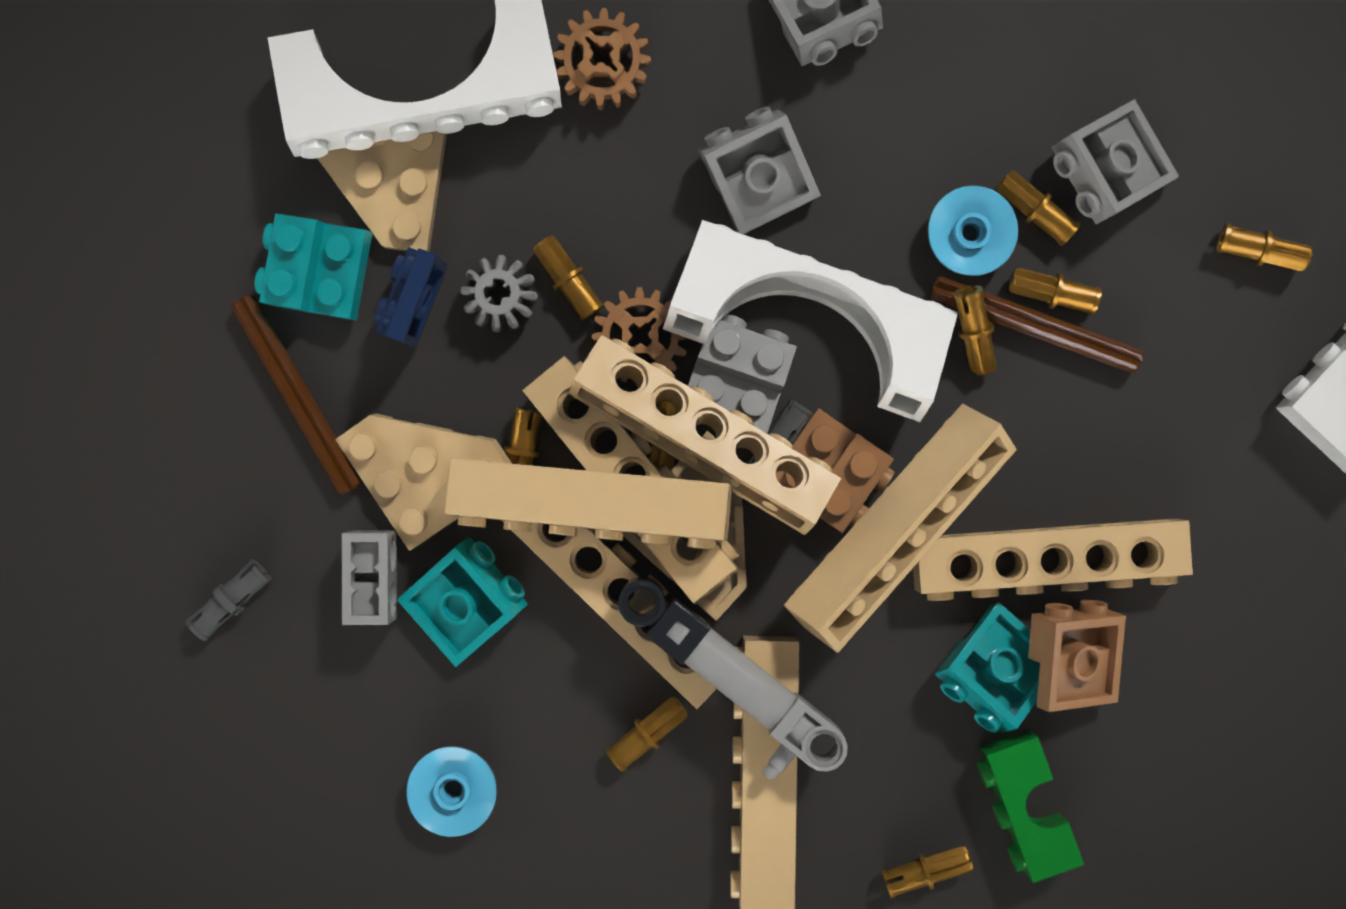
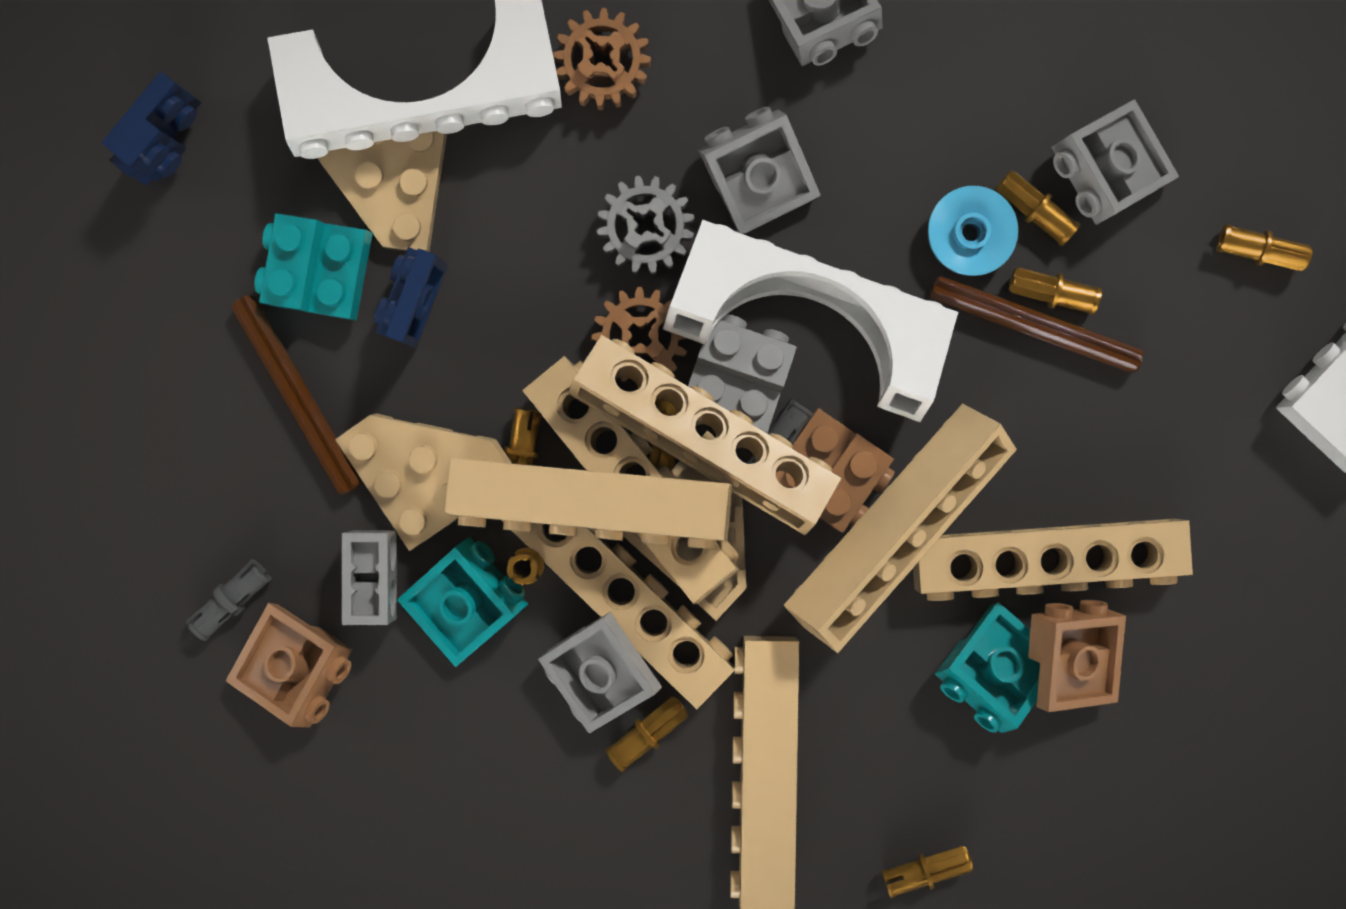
medium azure dish [407,746,497,837] -> none
light grey gear [460,255,538,333] -> none
pearl gold axle [533,235,604,322] -> none
light grey piece [618,577,848,780] -> none
pearl gold axle [953,285,997,376] -> none
green arch [977,729,1084,883] -> none
none -> dark blue plate [101,71,201,186]
none -> medium nougat plate [226,603,353,728]
none -> pearl gold pin [507,548,545,584]
none -> light grey plate [538,612,662,733]
none -> light grey gear [597,176,694,275]

